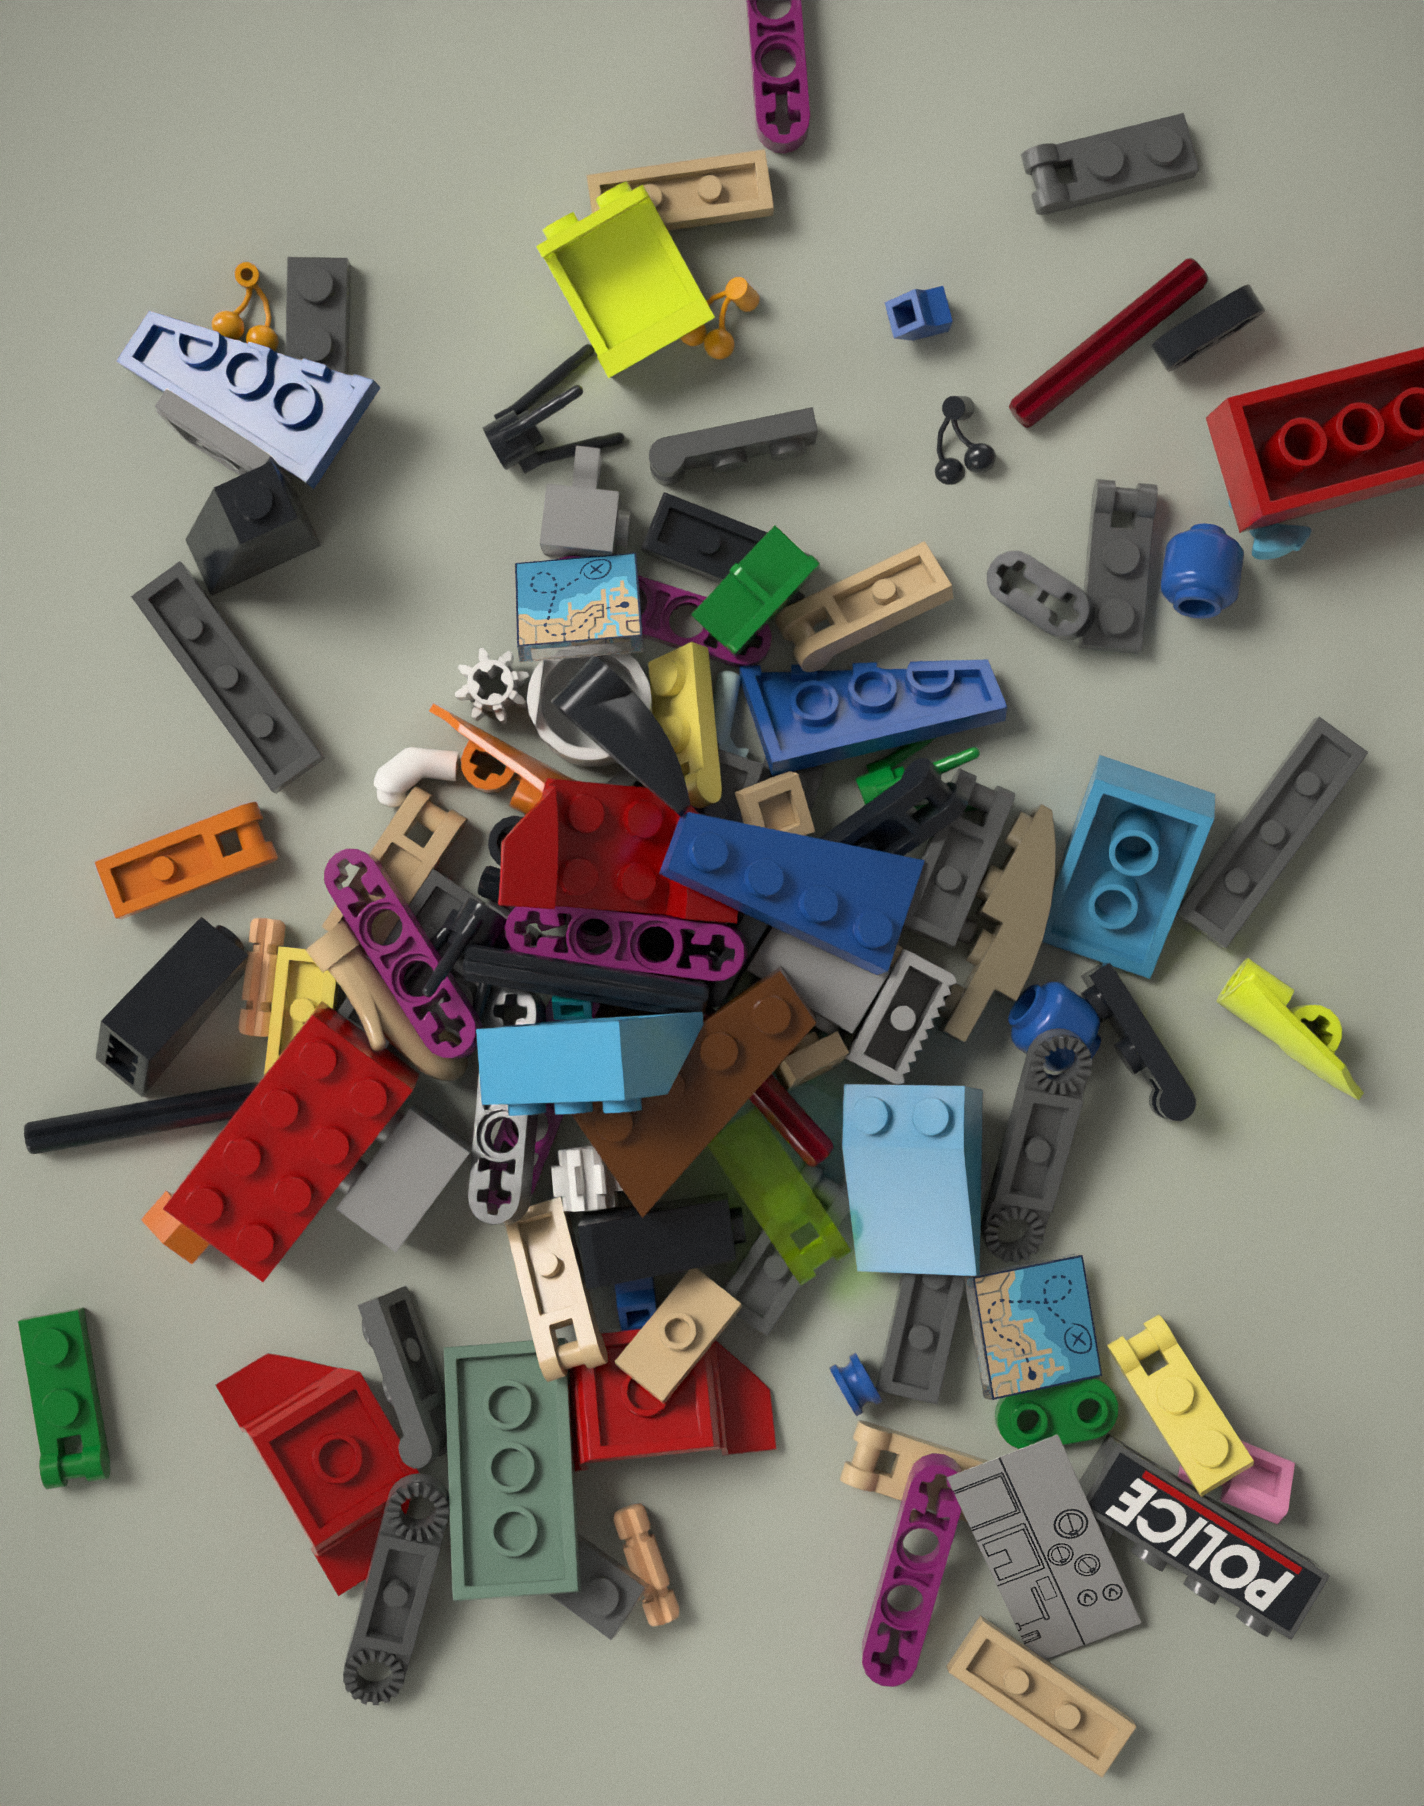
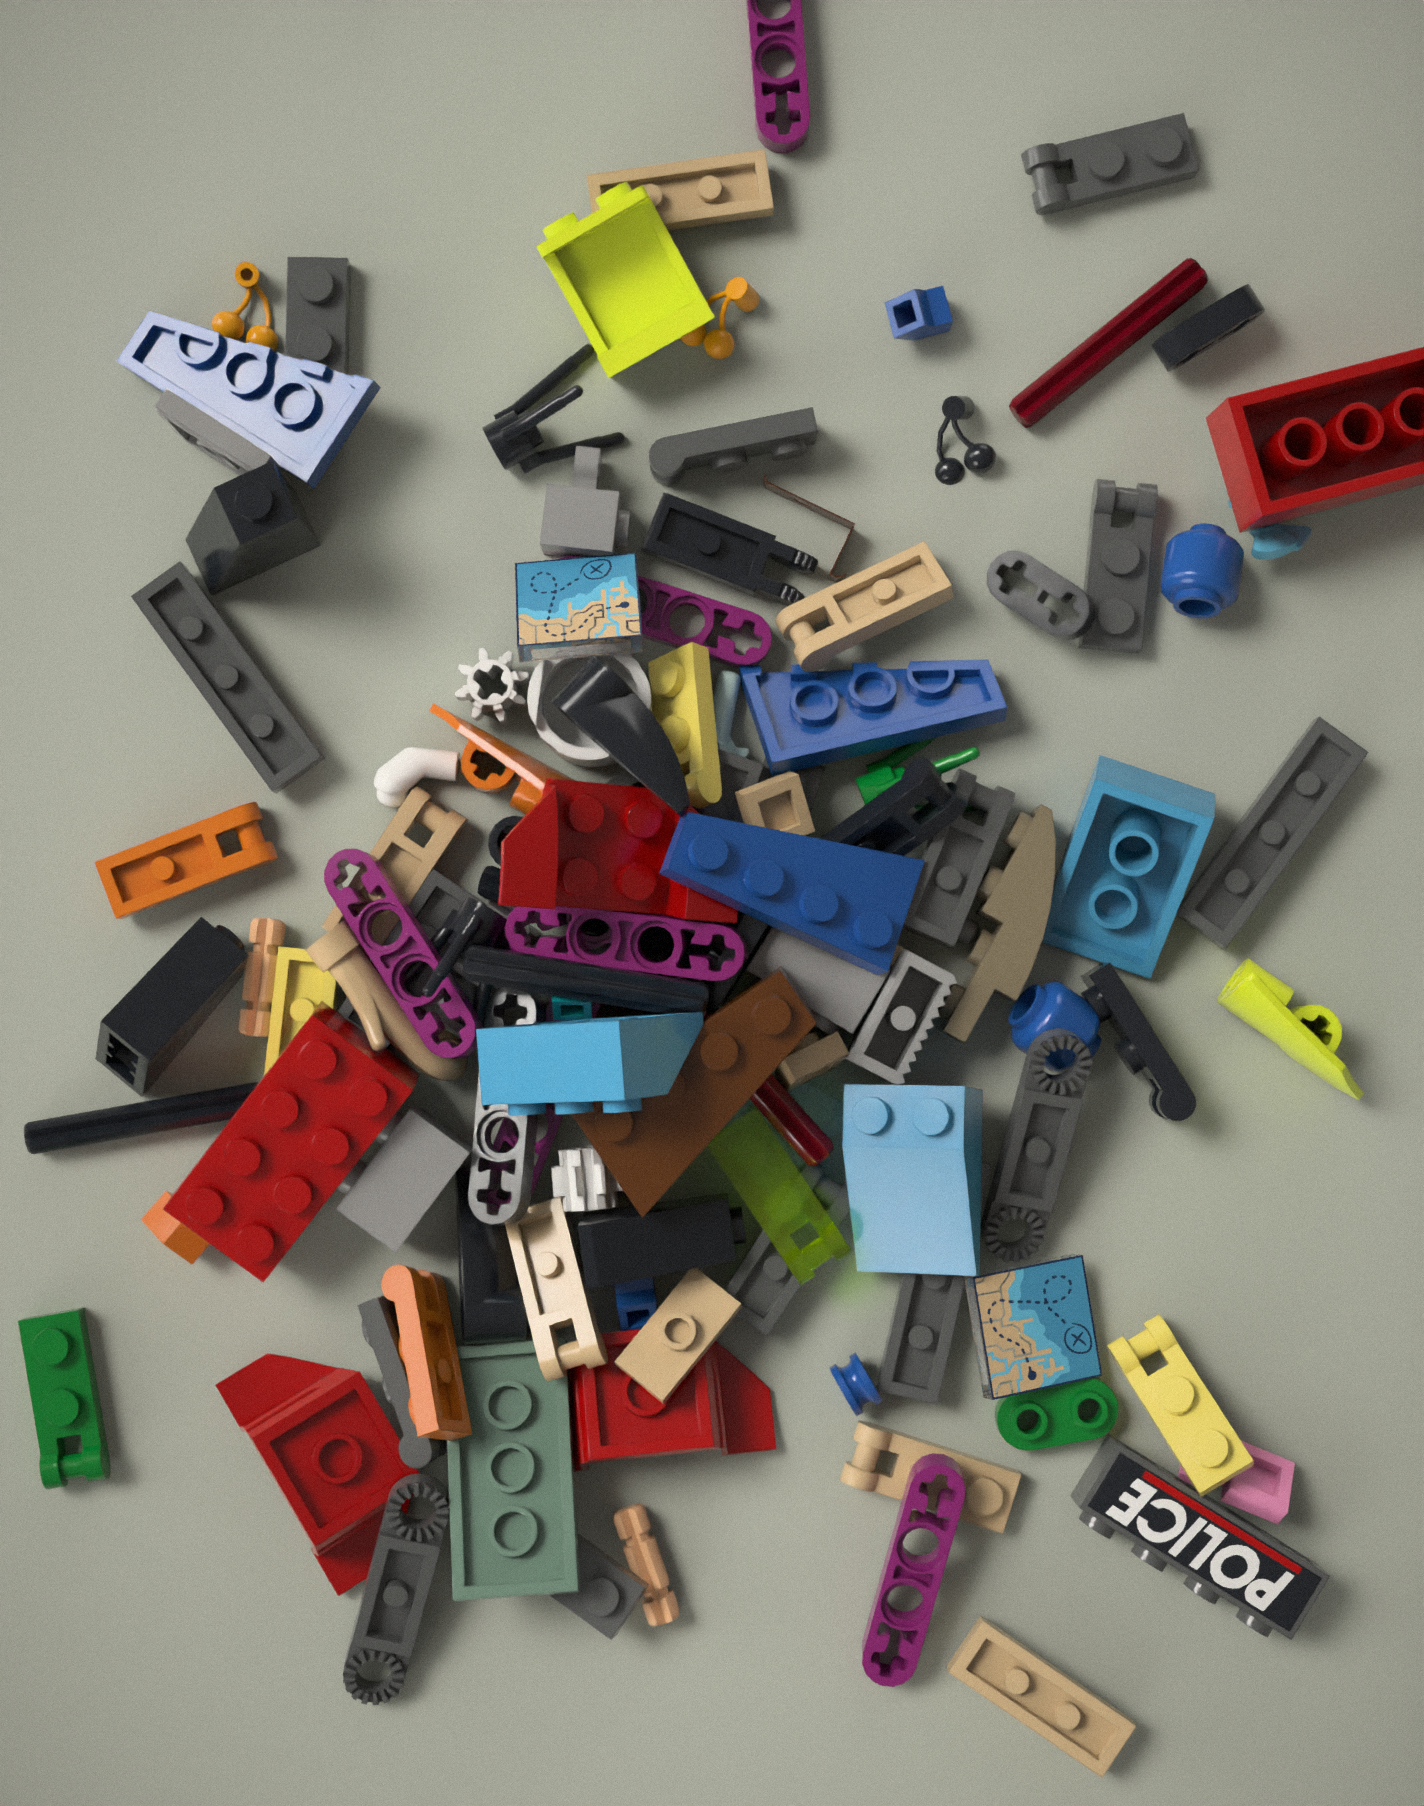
green panel [691,525,820,658] -> none
light grey sticker [947,1435,1141,1660] -> none
none -> orange plate [381,1264,472,1441]
none -> black piece [455,1169,527,1345]
none -> reddish brown piece [763,475,855,583]

